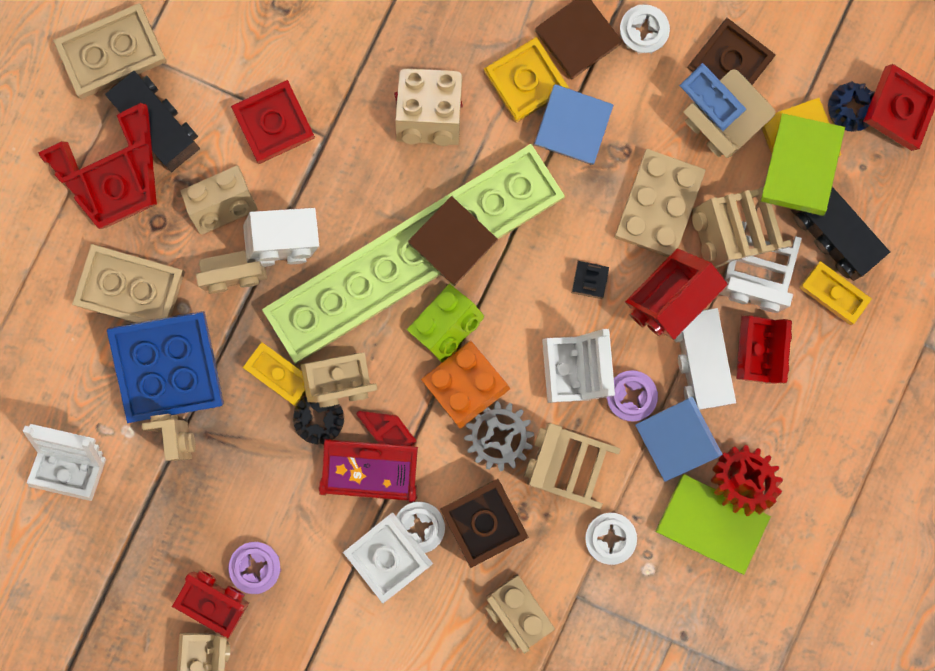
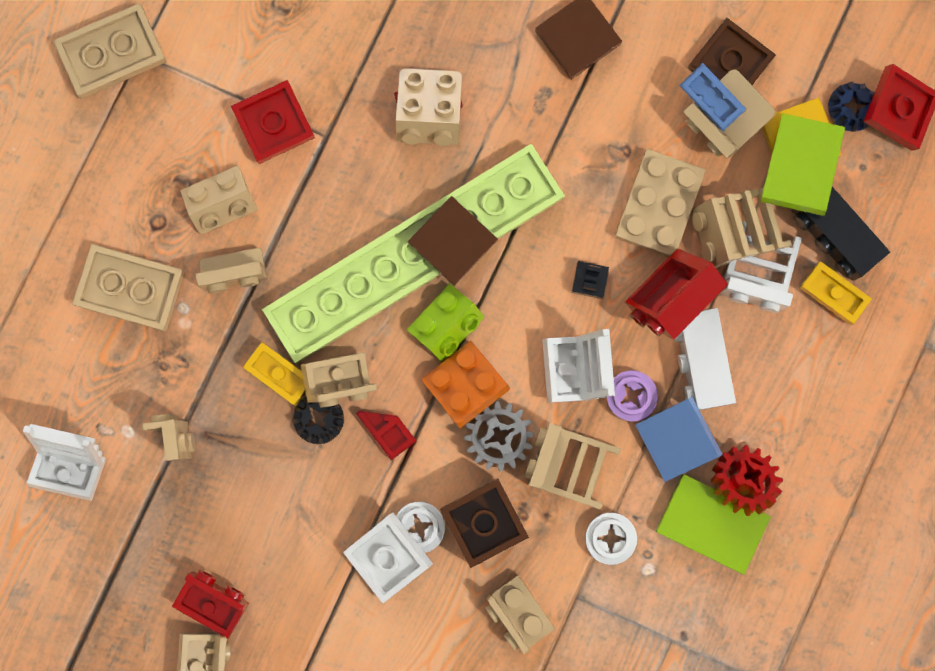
red wing [38,103,157,229] -> none
black brick [105,71,200,172] -> none
blue plate [107,311,224,423] -> none
lavender gear [229,542,281,594] -> none
white brick [243,208,319,267] -> none
door [319,439,418,503] -> none
yellow tile [483,37,569,123] -> none
medium blue tile [534,84,614,165] -> none
white gear [620,5,670,55] -> none
red bracket [736,316,792,384] -> none

